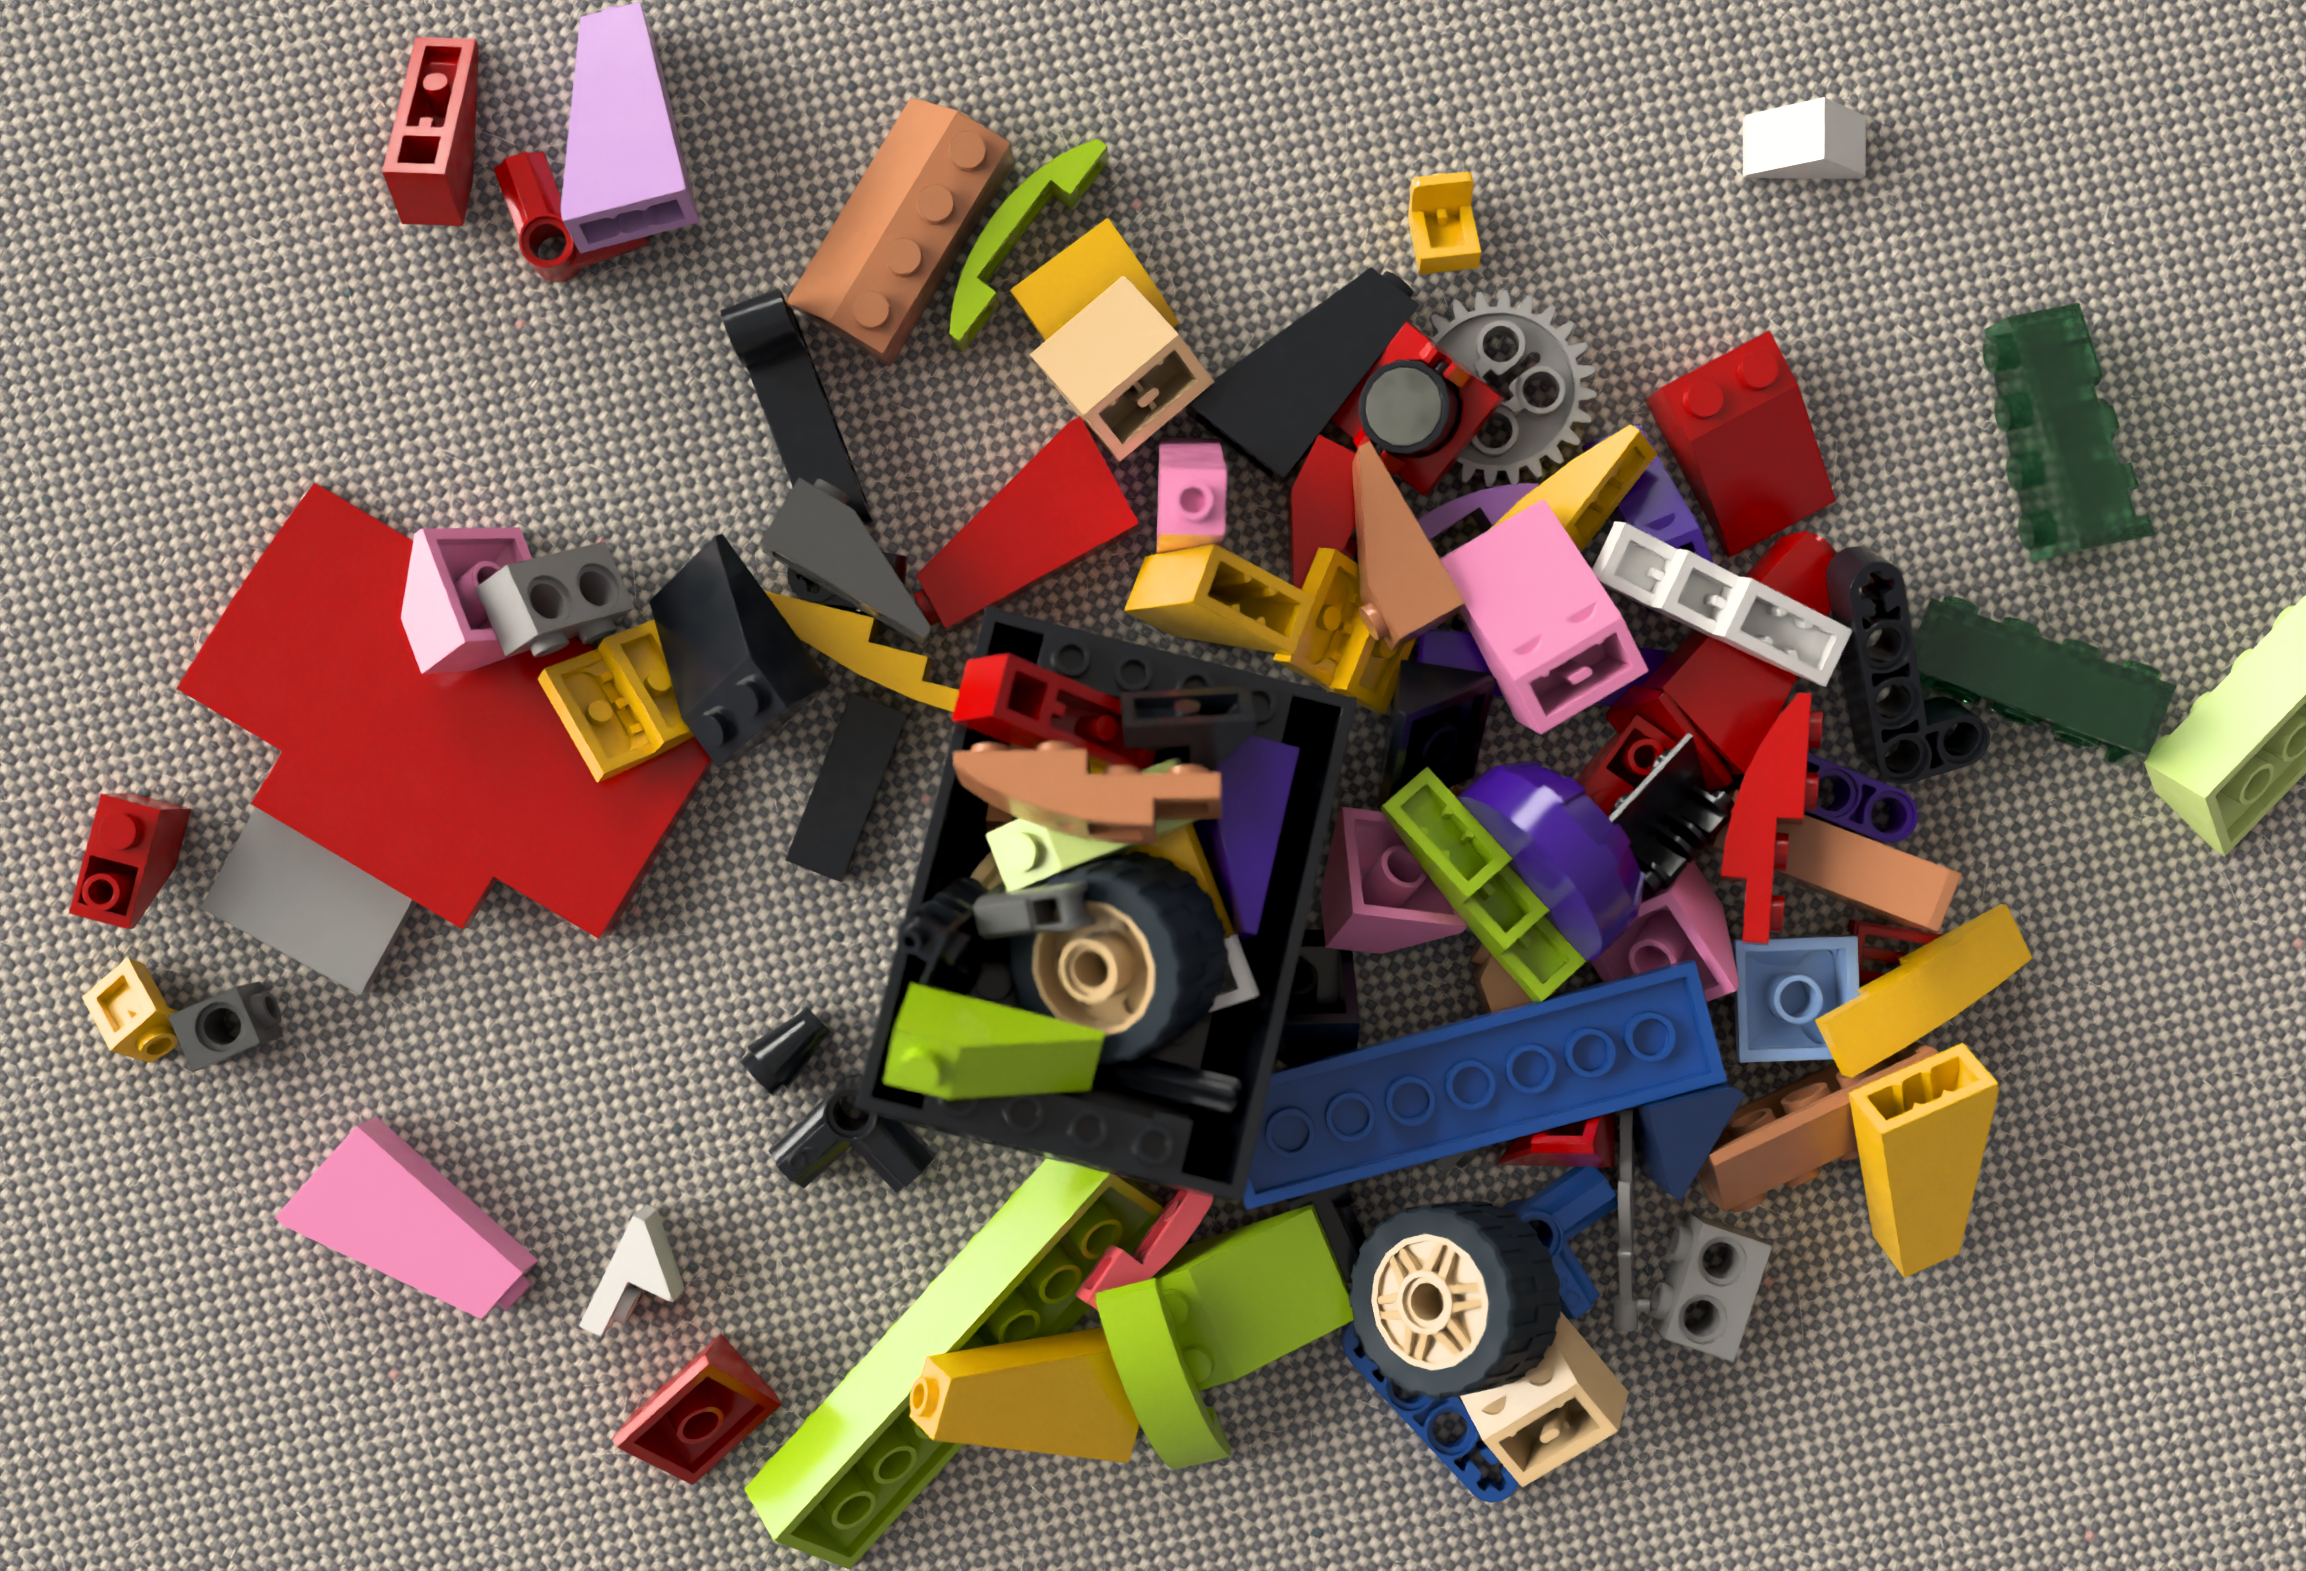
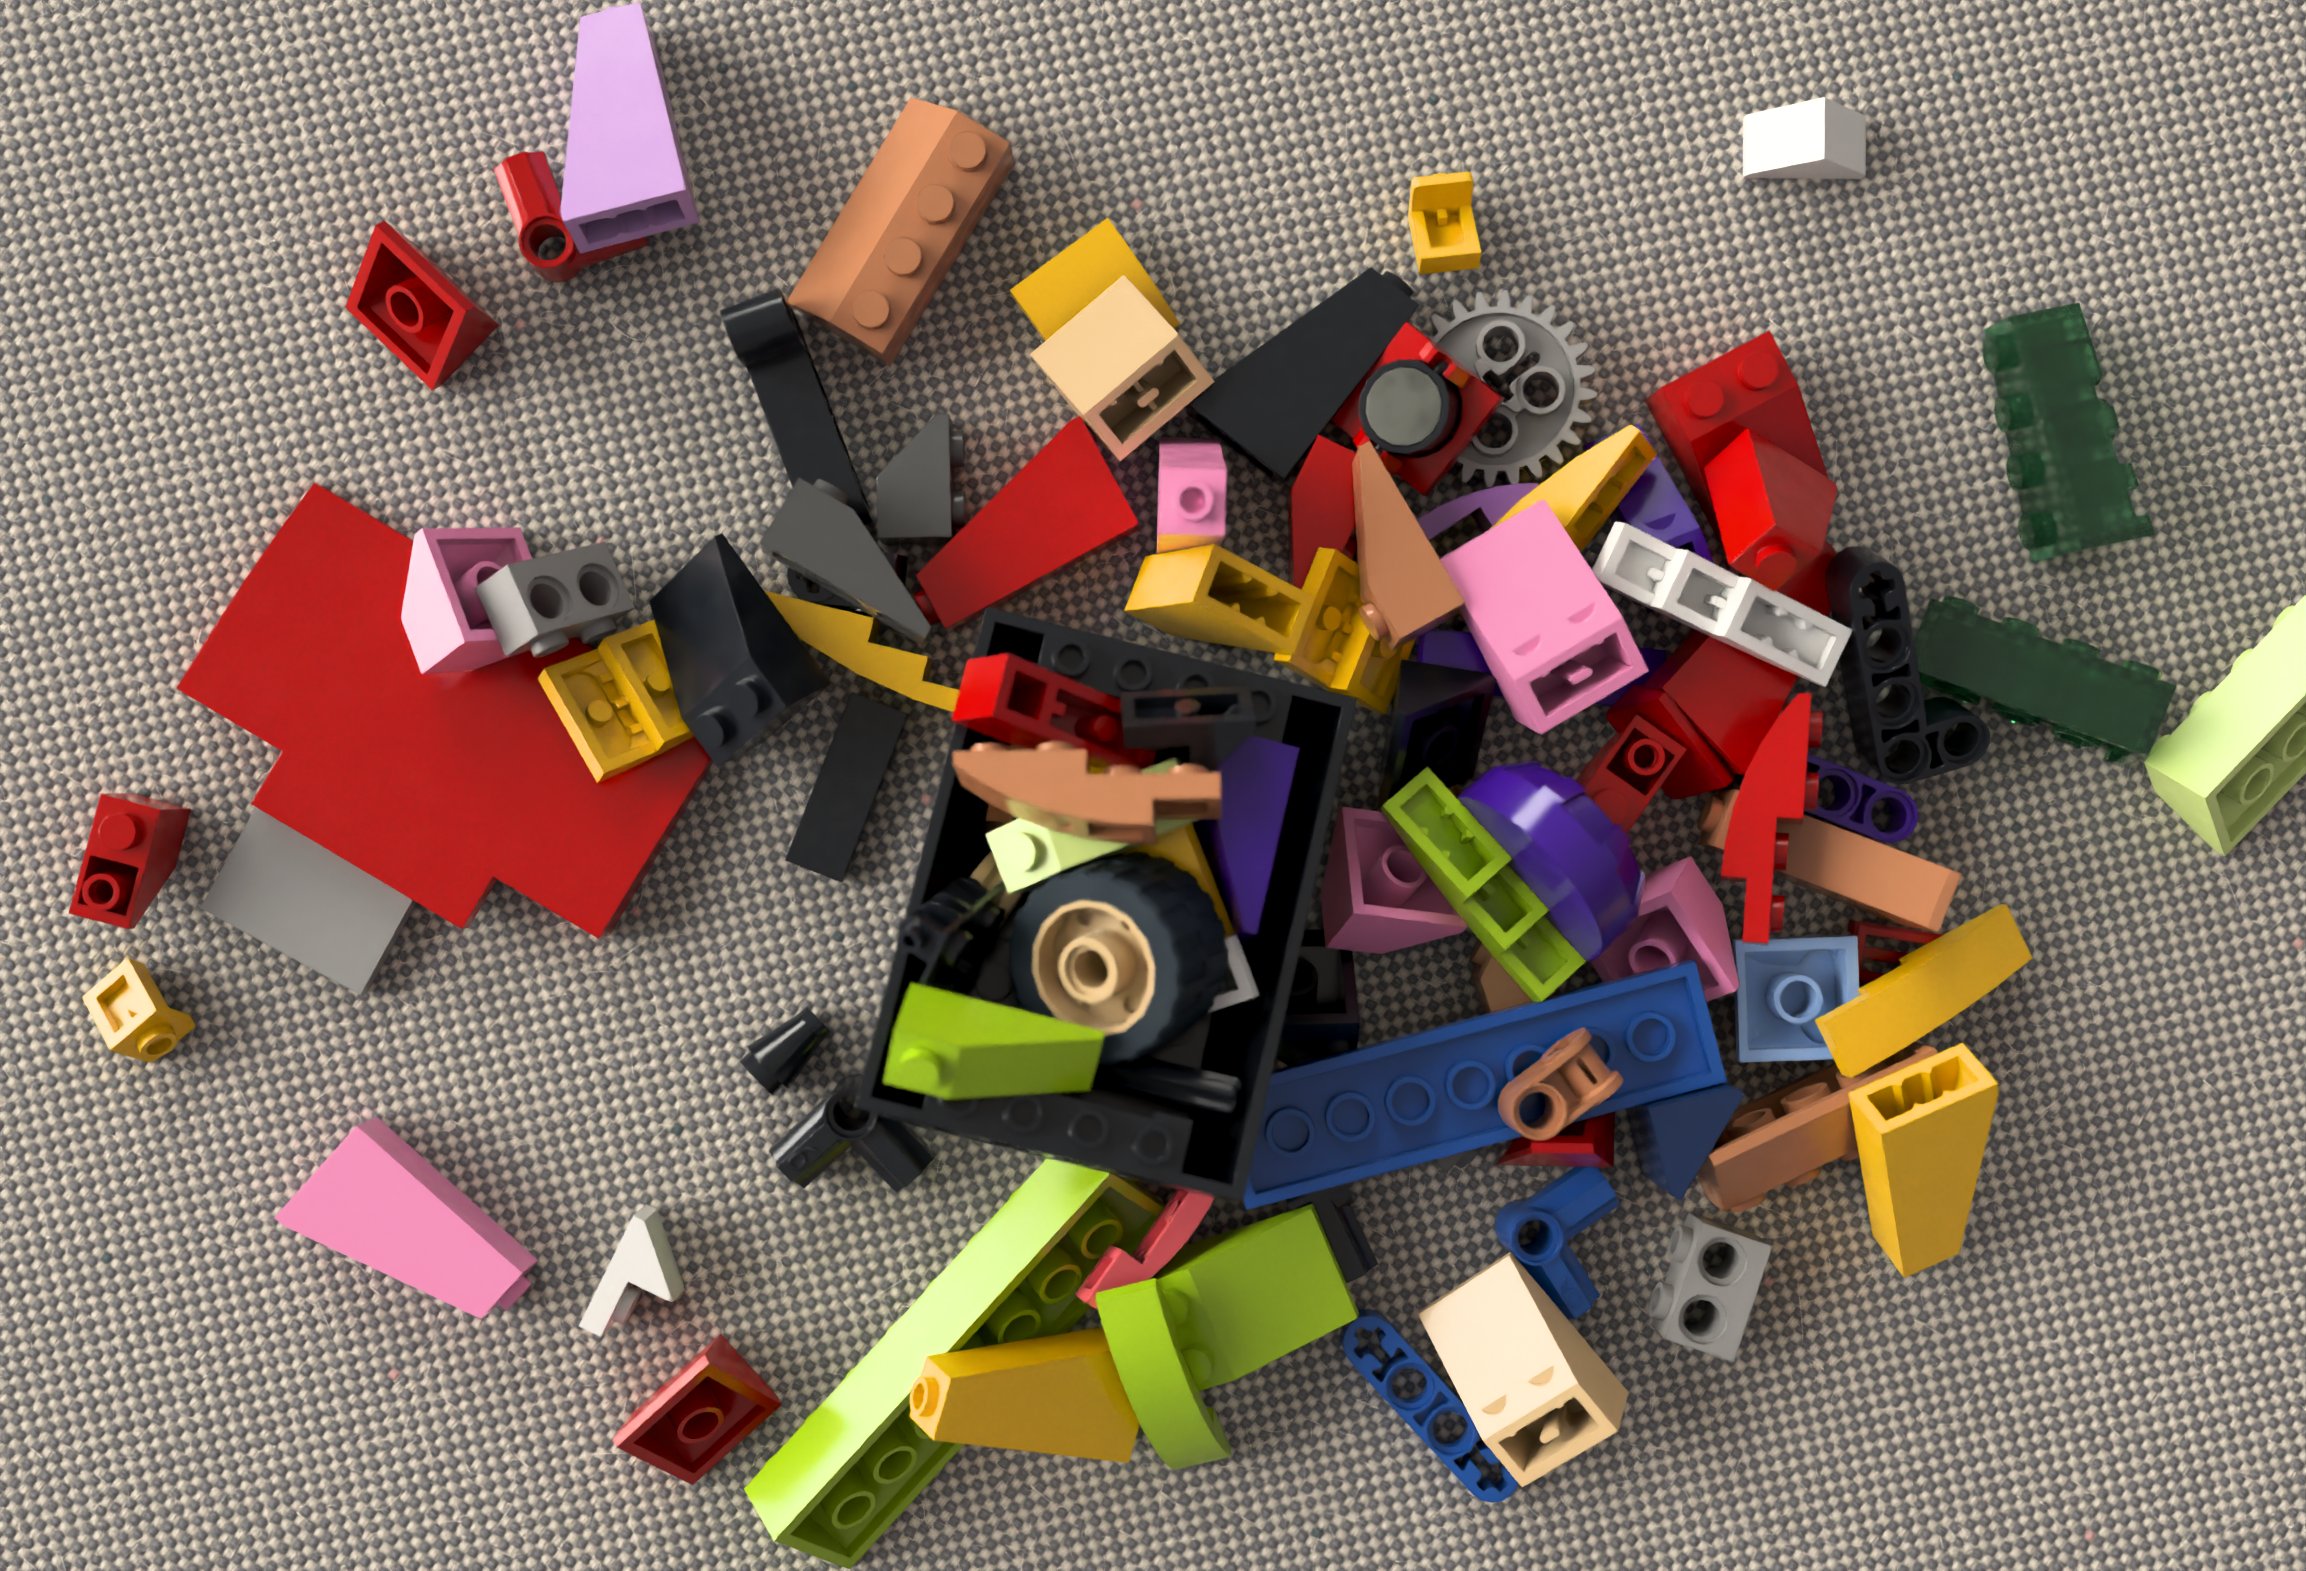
dark grey brick [168,981,284,1072] -> none
red slope [382,37,479,226] -> none
lime slope [949,138,1108,353] -> none
dark grey bar [973,881,1095,940] -> none
black wheel [1349,1201,1562,1399] -> none
black hinge [1609,733,1734,893] -> none
light grey piece [1614,1109,1651,1332] -> none
none -> red slope [345,221,499,391]
none -> dark grey slope [876,414,967,545]
none -> nougat piece [1498,1027,1624,1140]
none -> red slope [1704,428,1838,592]

